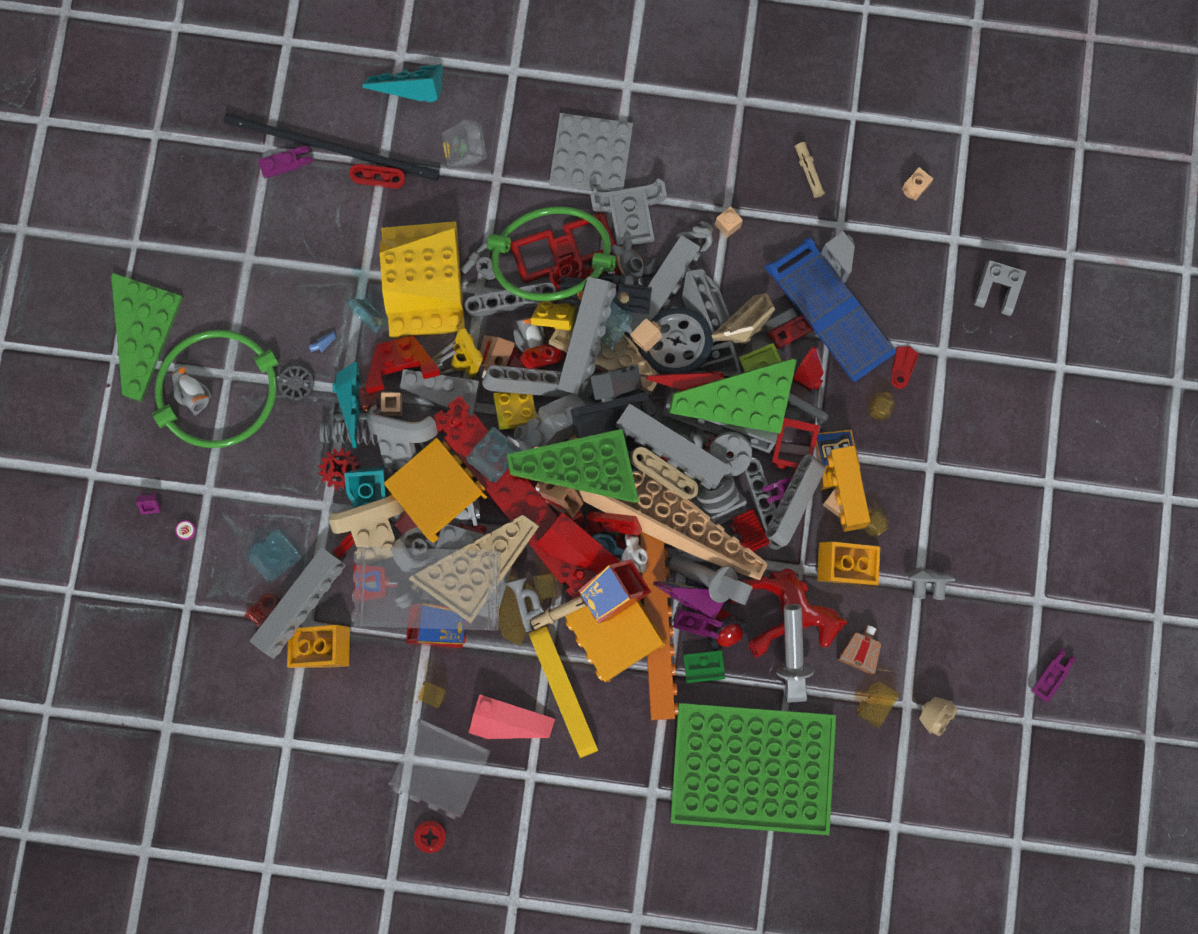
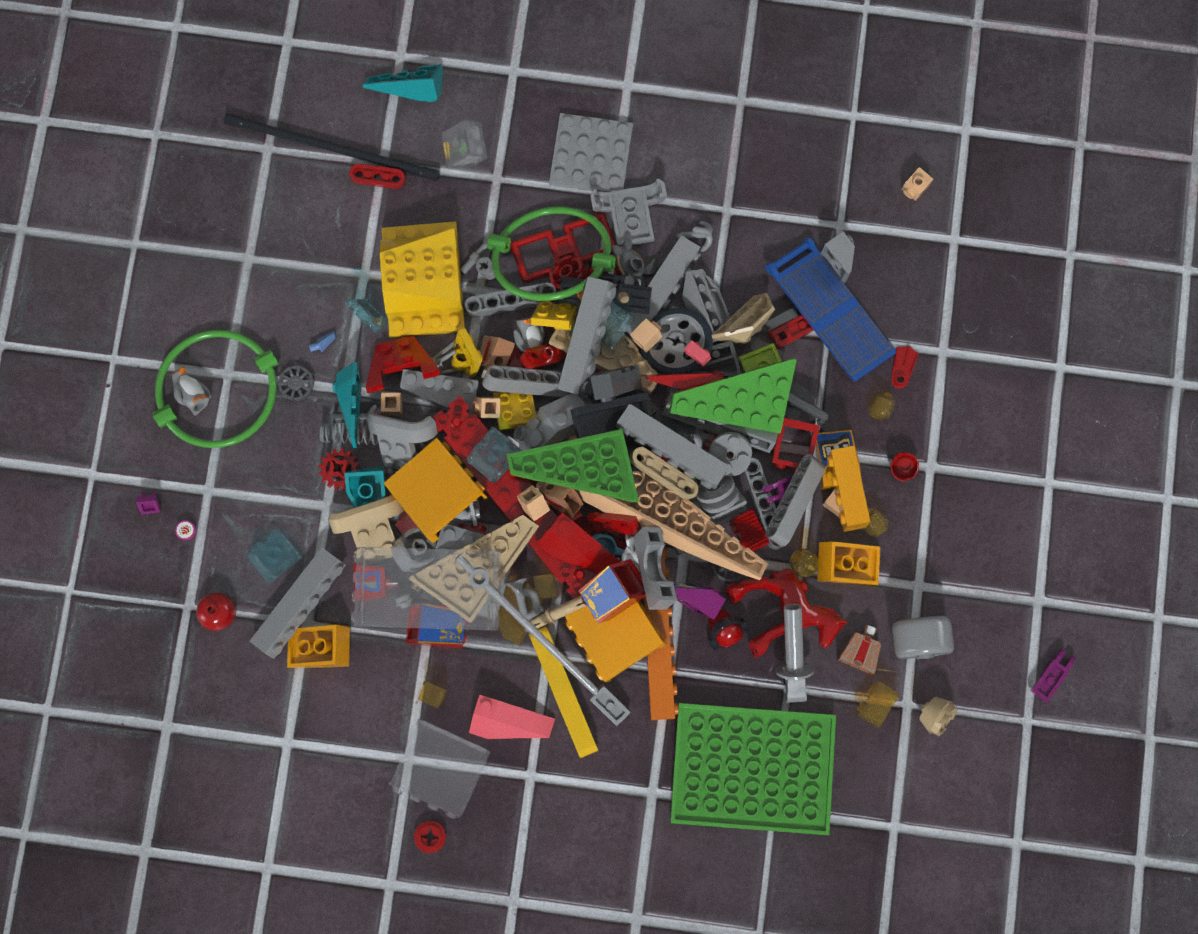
bright green wing [111,273,183,402] -> none
clear red piece [243,593,280,630] -> none
magenta hinge [258,146,313,179] -> none
red axle [332,532,355,558] -> none
clear red brick [359,387,381,411] -> none
light grey piece [669,555,753,605] -> none
magenta hinge [673,609,723,639] -> none
green plate [683,651,726,683] -> none
light nougat brick [715,206,743,238] -> none
red wedge [792,346,824,393] -> none
tan pin [794,142,825,198] -> none
light grey connector [906,567,955,600] -> none
light grey brick [974,260,1026,316] -> none
none -> red cylinder [196,592,237,631]
none -> light grey bar [455,554,631,726]
none -> light nougat brick [472,397,500,418]
none -> light nougat brick [517,485,550,521]
none -> light grey arch [633,527,677,610]
none -> coral piece [684,340,711,367]
none -> clear yellow head [790,548,819,577]
none -> red hair [890,452,919,482]
none -> light grey wheel [892,616,954,659]

